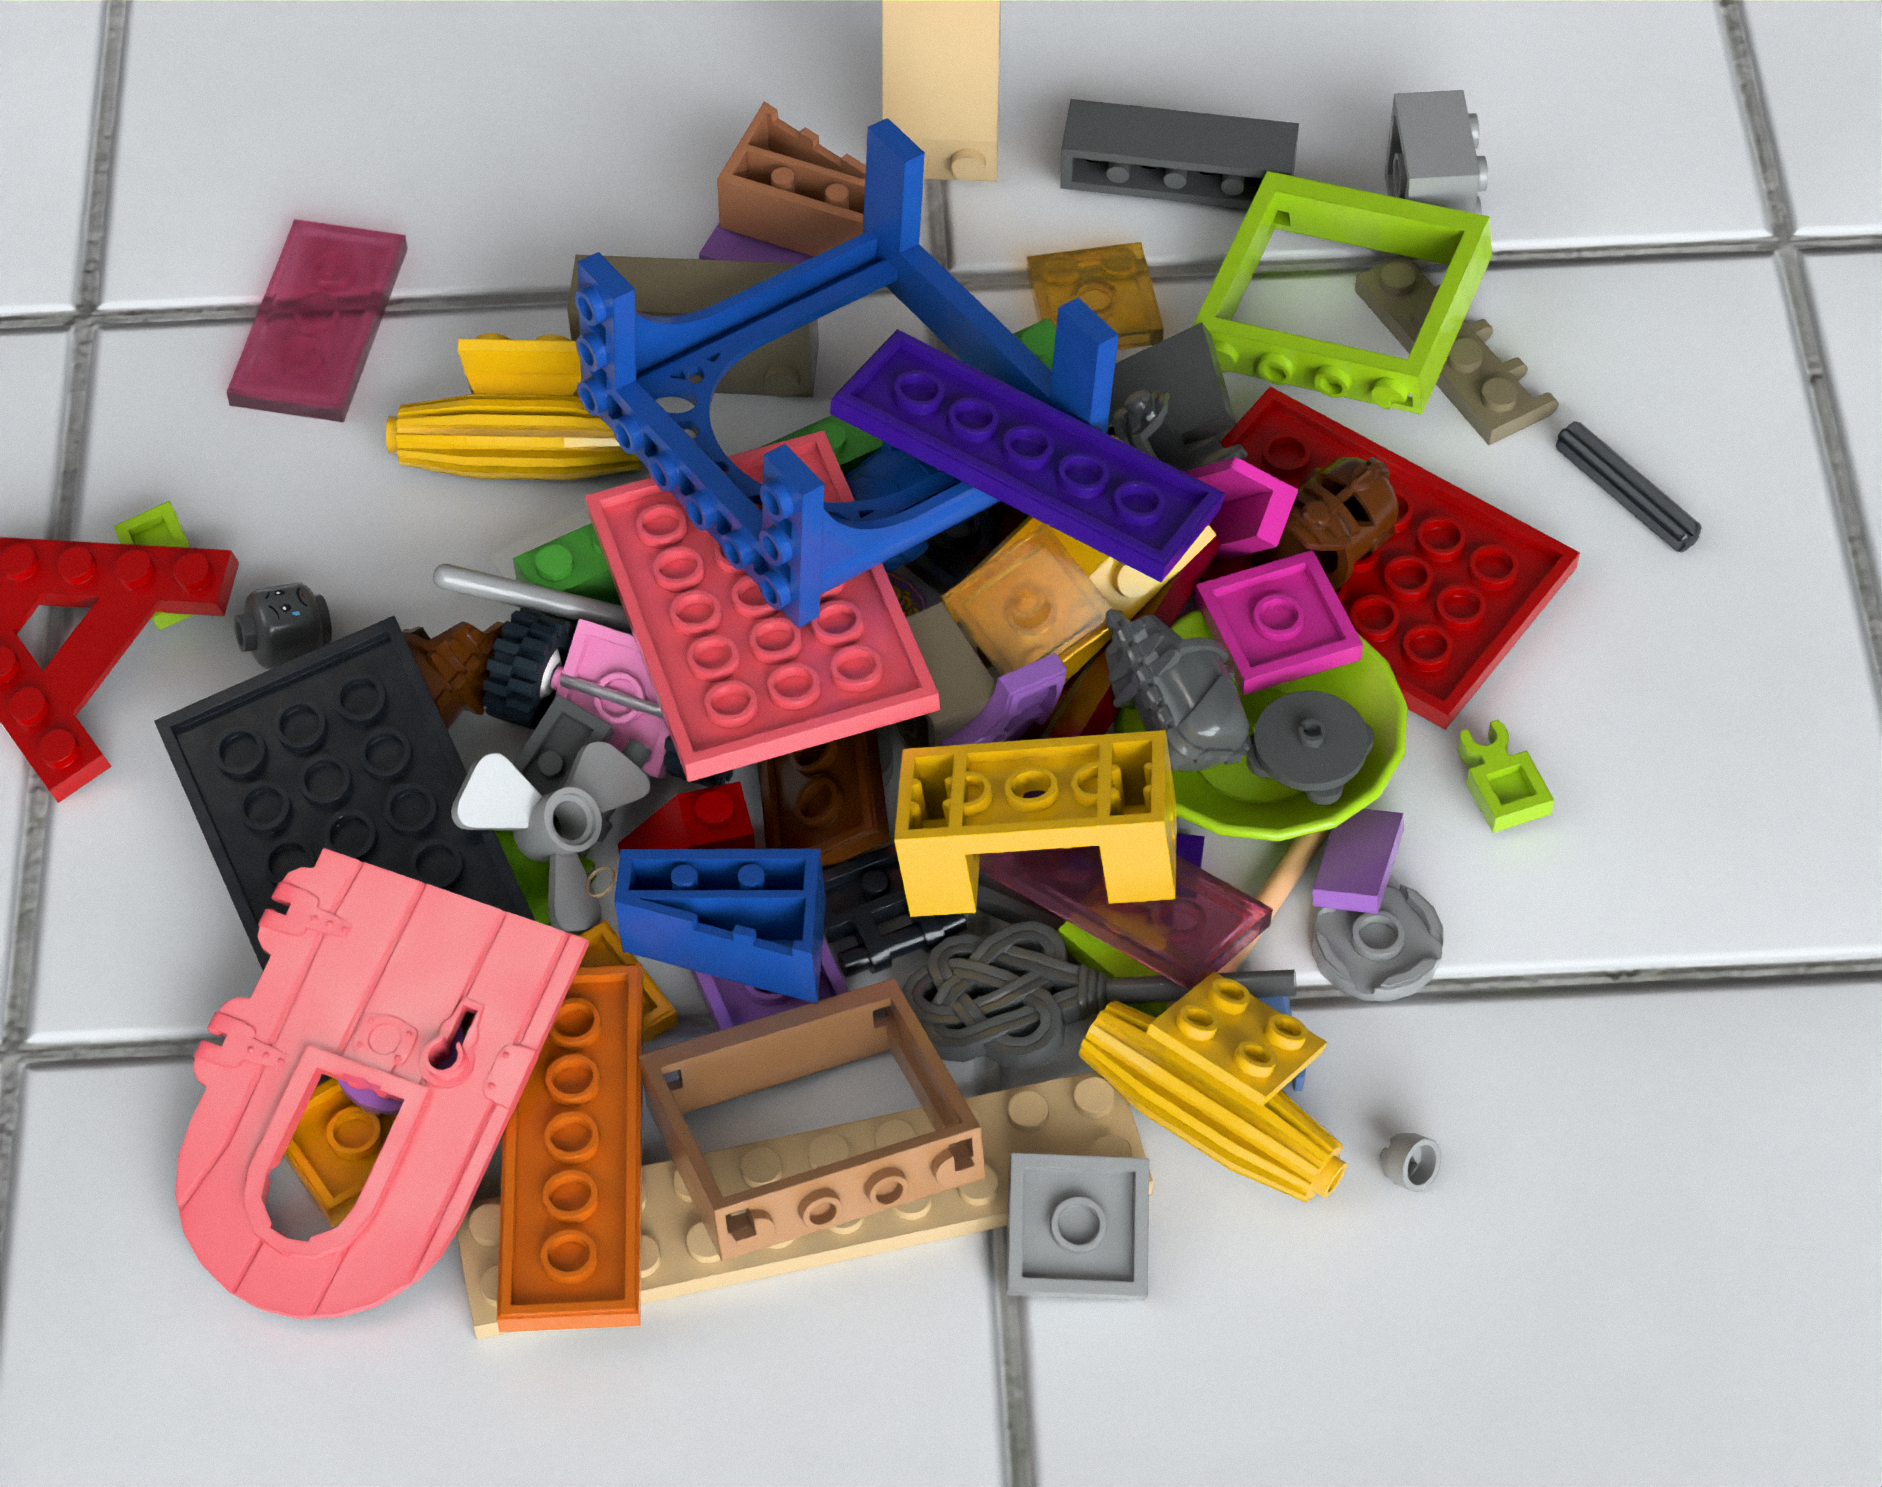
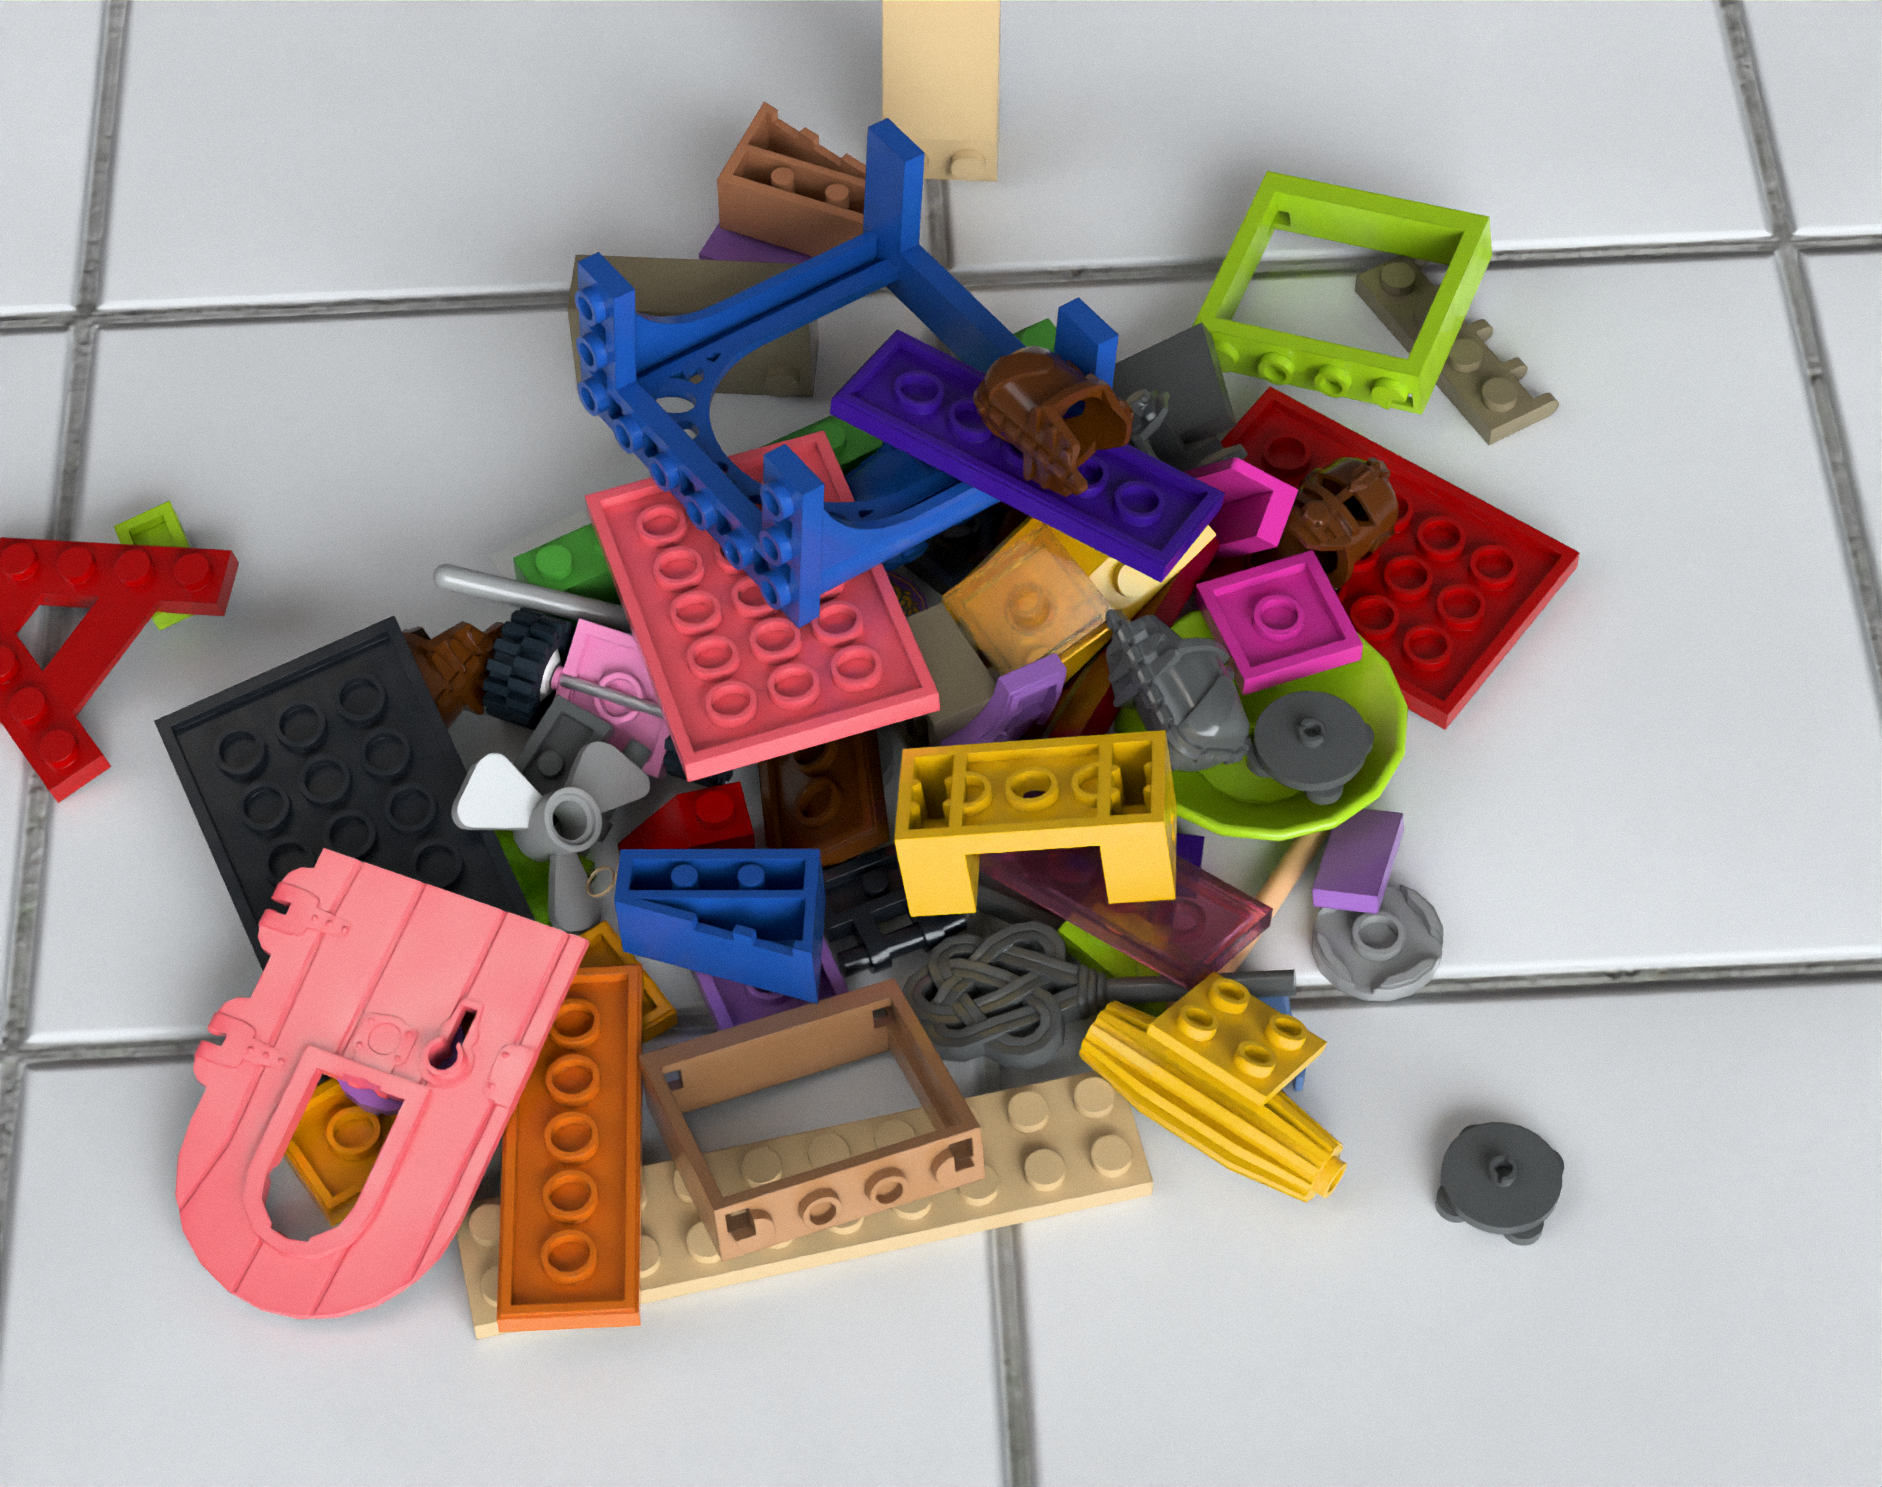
clear pink tile [226,219,408,423] -> none
dark grey head [234,582,332,669] -> none
yellow plate [386,333,643,480] -> none
light grey tile [1006,1153,1149,1301] -> none
clear yellow plate [1027,242,1164,350] -> none
dark grey brick [1060,99,1299,209] -> none
light grey hinge [1380,1133,1441,1192] -> none
light grey brick [1384,90,1488,215] -> none
lime plate [1458,720,1554,833] -> none
black axle [1556,421,1702,553] -> none
none -> reddish brown helmet [973,346,1134,497]
none -> dark grey piece [1435,1122,1564,1246]

